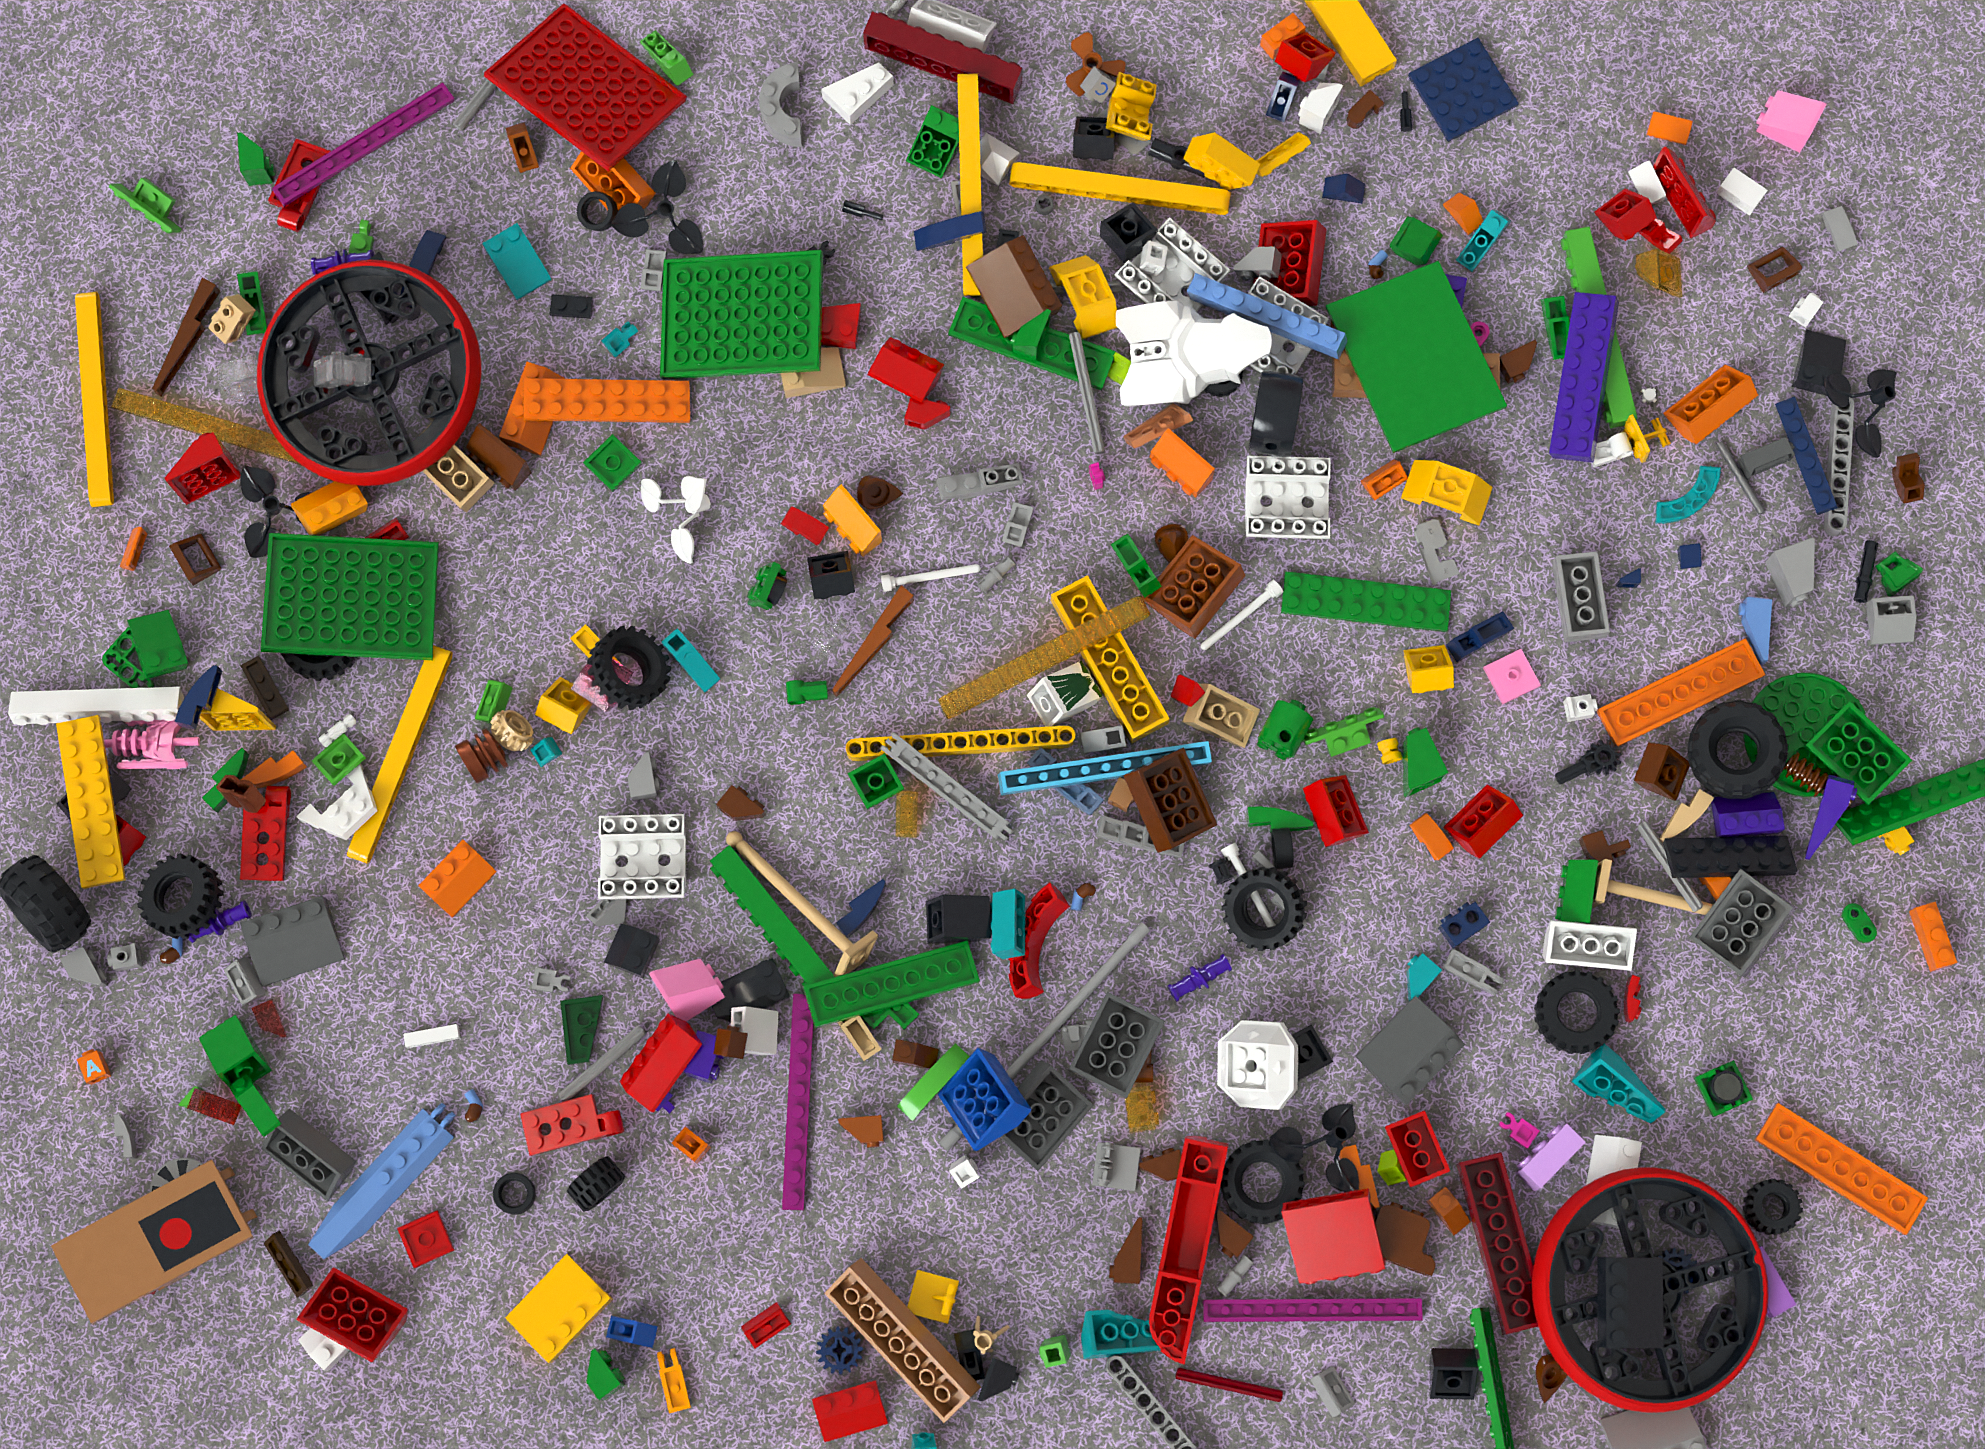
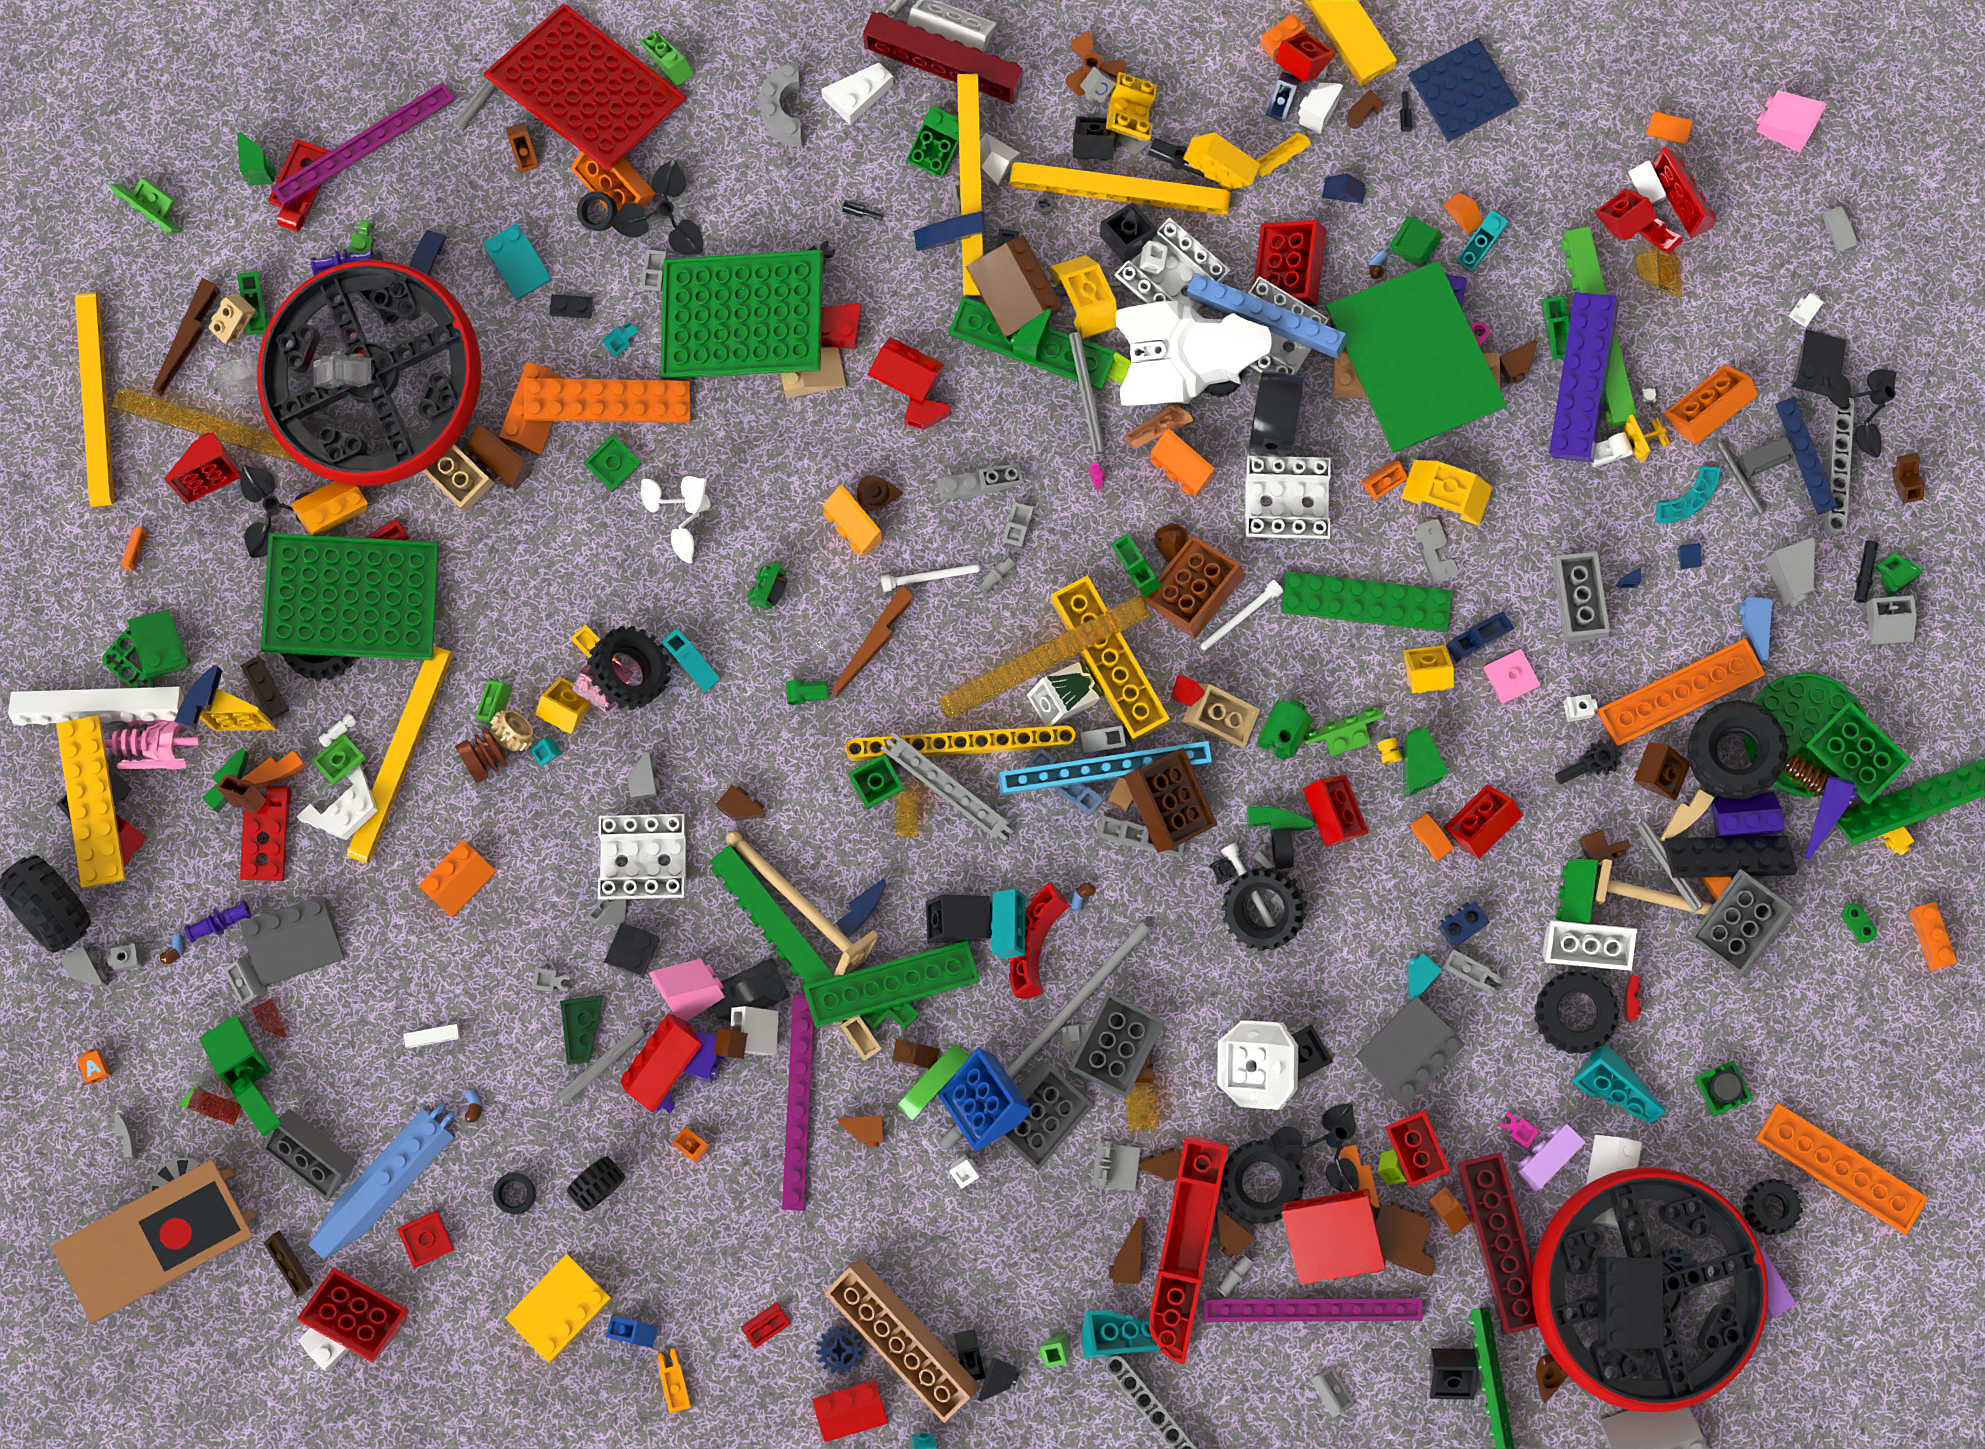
black tyre [137,853,224,939] -> none
reddish brown tile [169,534,222,586] -> none
hinge [520,1094,625,1156] -> none
green slope [586,1348,625,1401] -> none
red slope [780,506,829,546] -> none
black slope [807,551,855,599] -> none
yellow plate [907,1270,959,1324] -> none
tan plant [973,1316,1010,1354] -> none
dark purple piece [1167,954,1232,1002] -> none
dark red axle [1175,1368,1283,1402] -> none
light grey slope [1233,247,1282,280] -> none
white panel [1716,168,1768,216] -> none
reddish brown tile [1747,246,1803,293] -> none

